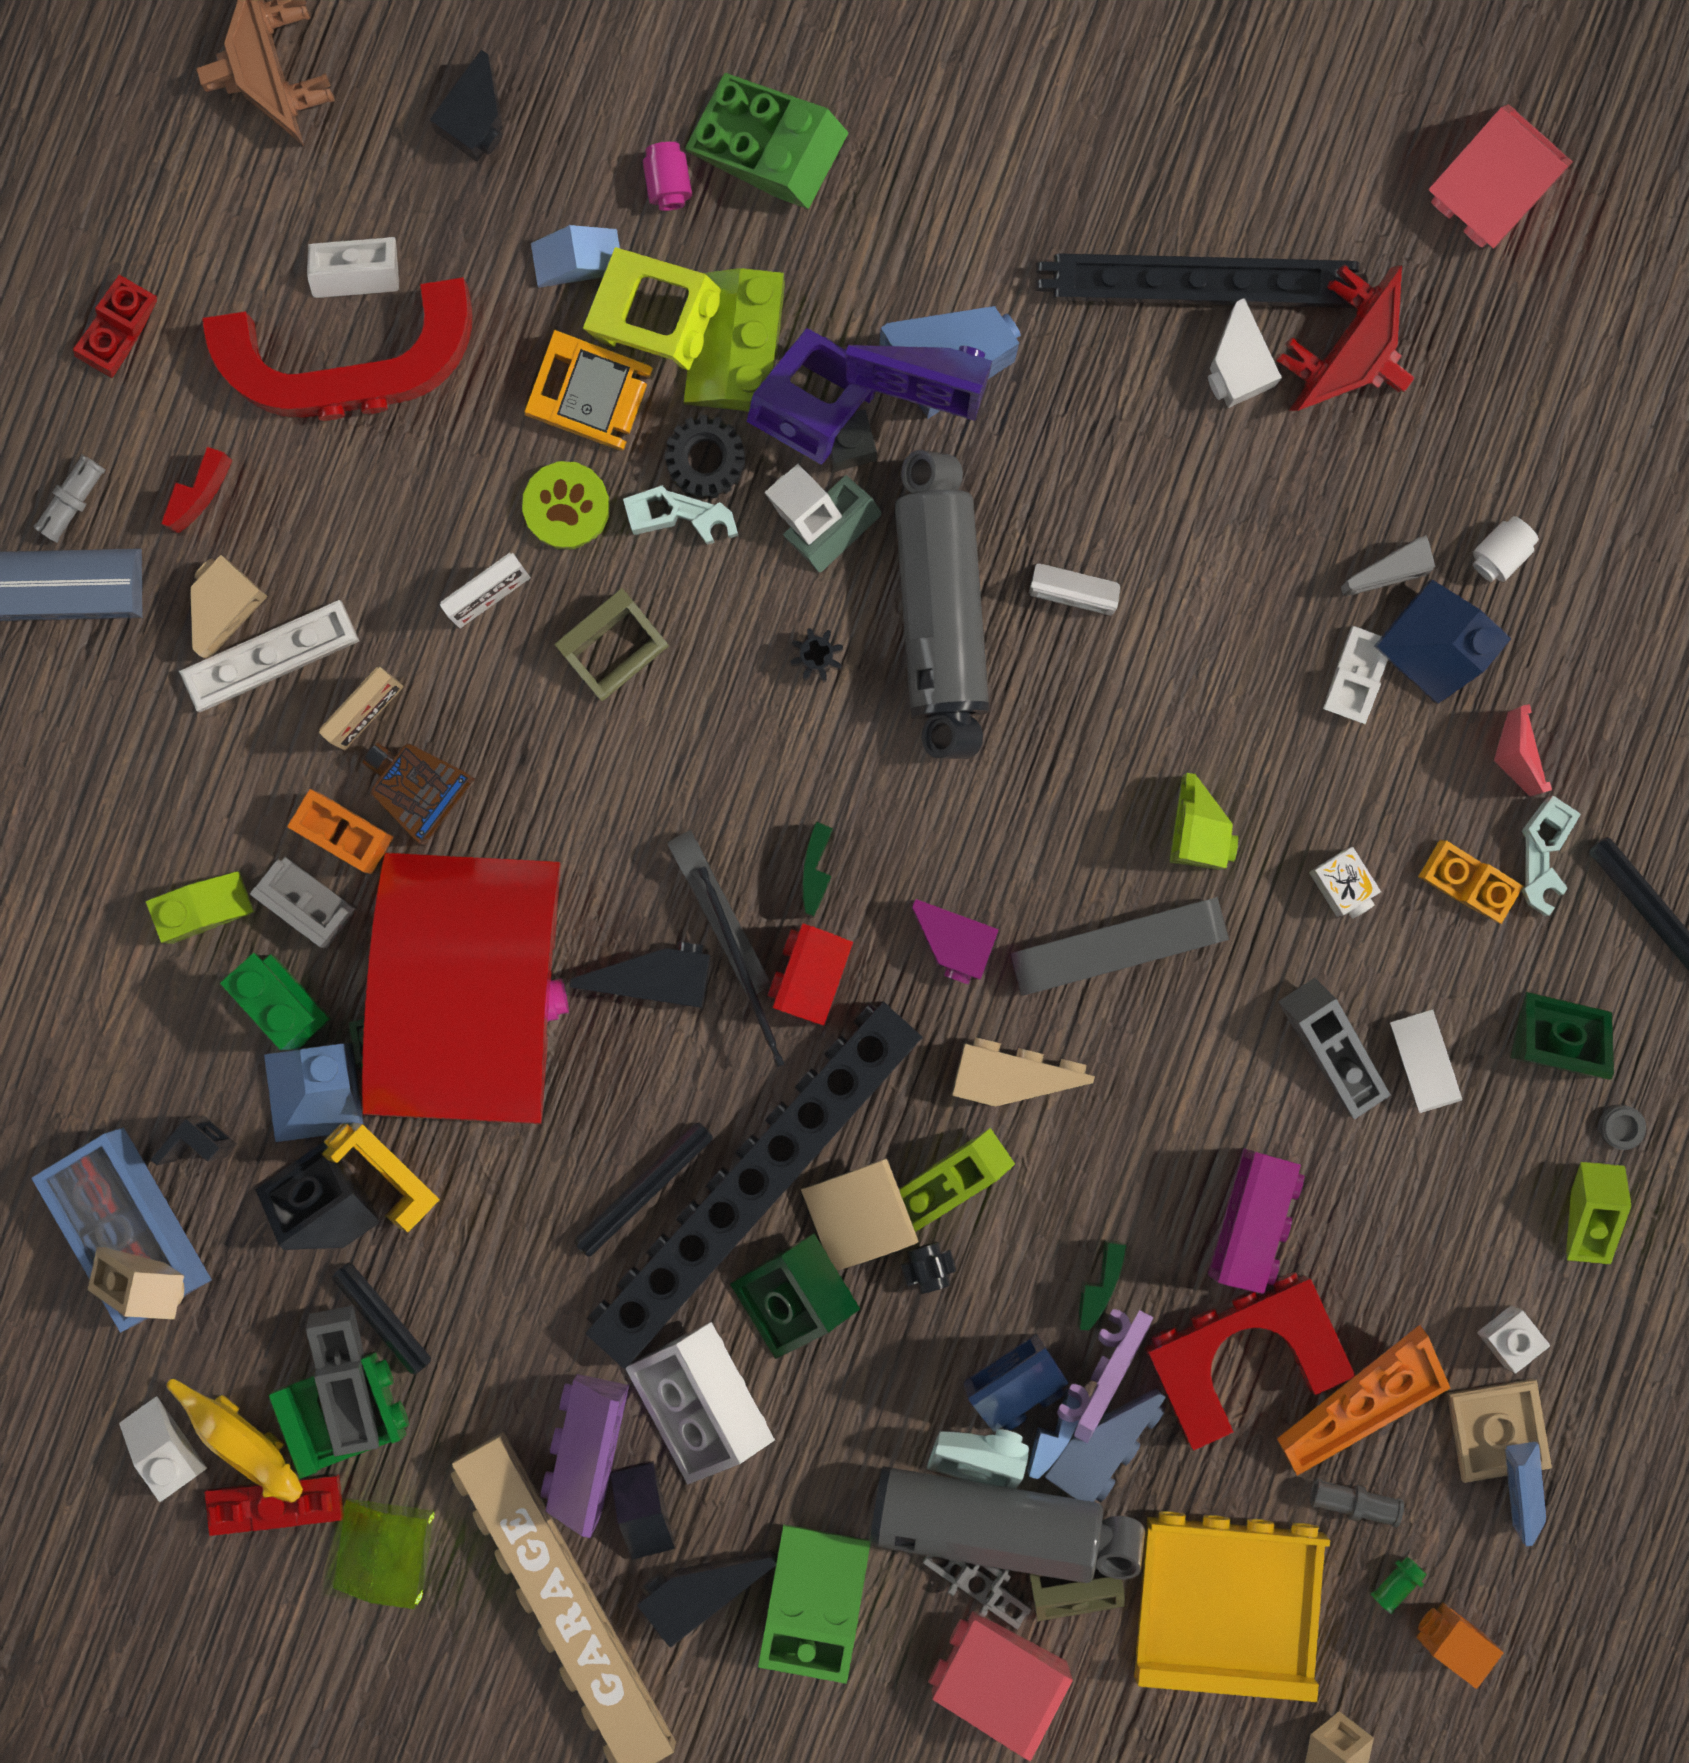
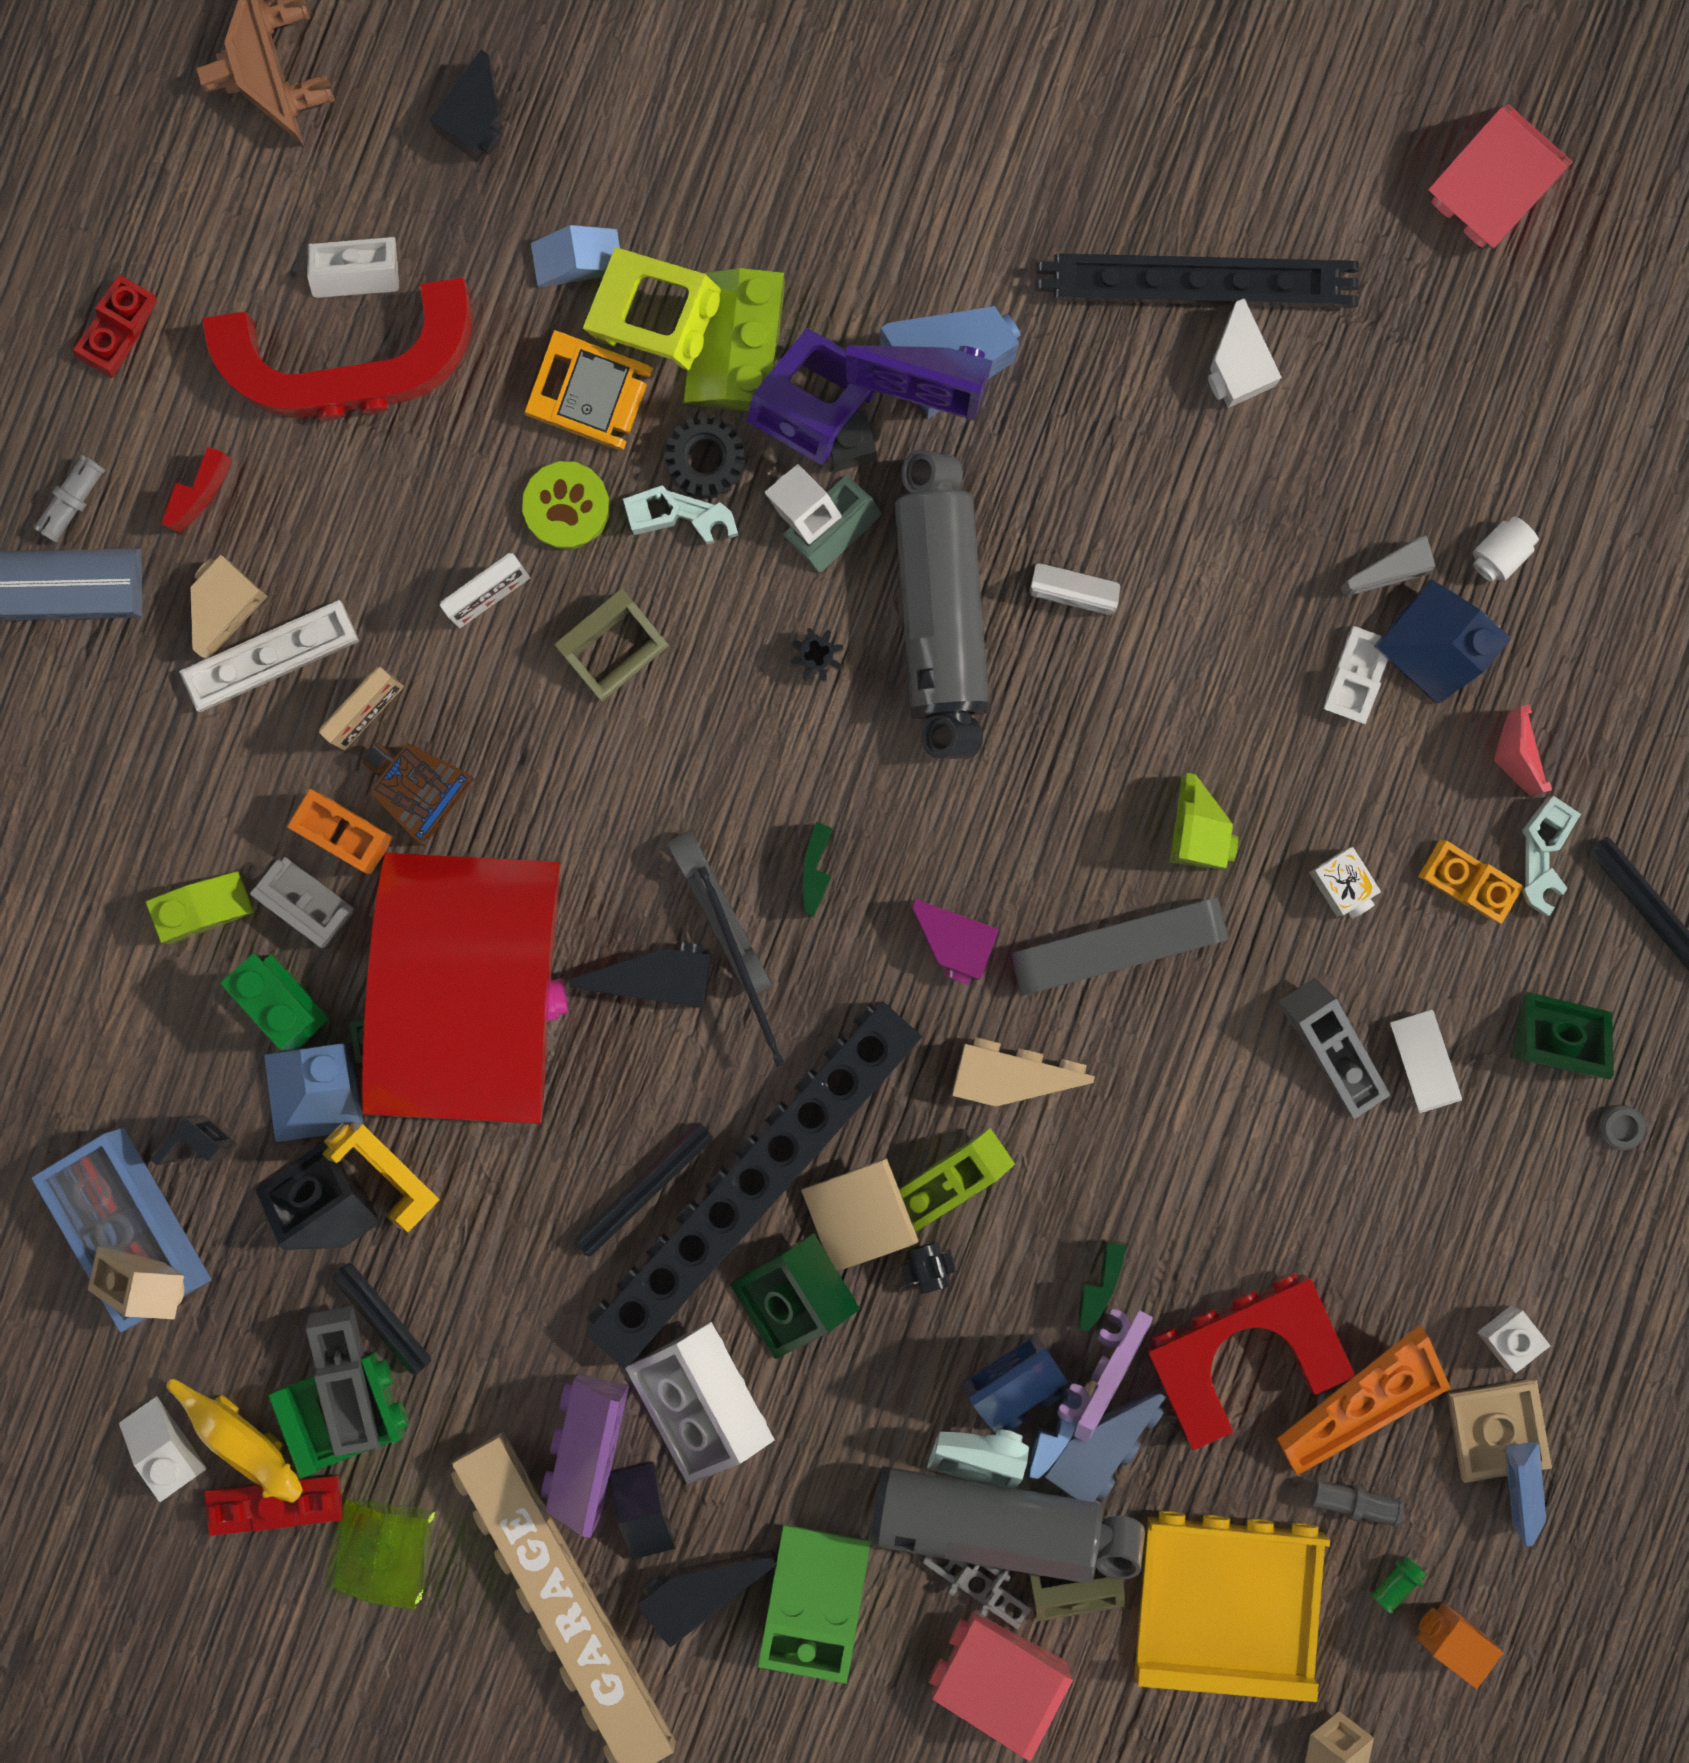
dark pink brick [643,142,692,211] -> none
bright green slope [685,73,848,209] -> none
red slope [768,923,853,1026] -> none
magenta slope [1208,1148,1304,1294] -> none
red connector [1275,264,1414,411] -> none
lime slope [1566,1162,1632,1264] -> none

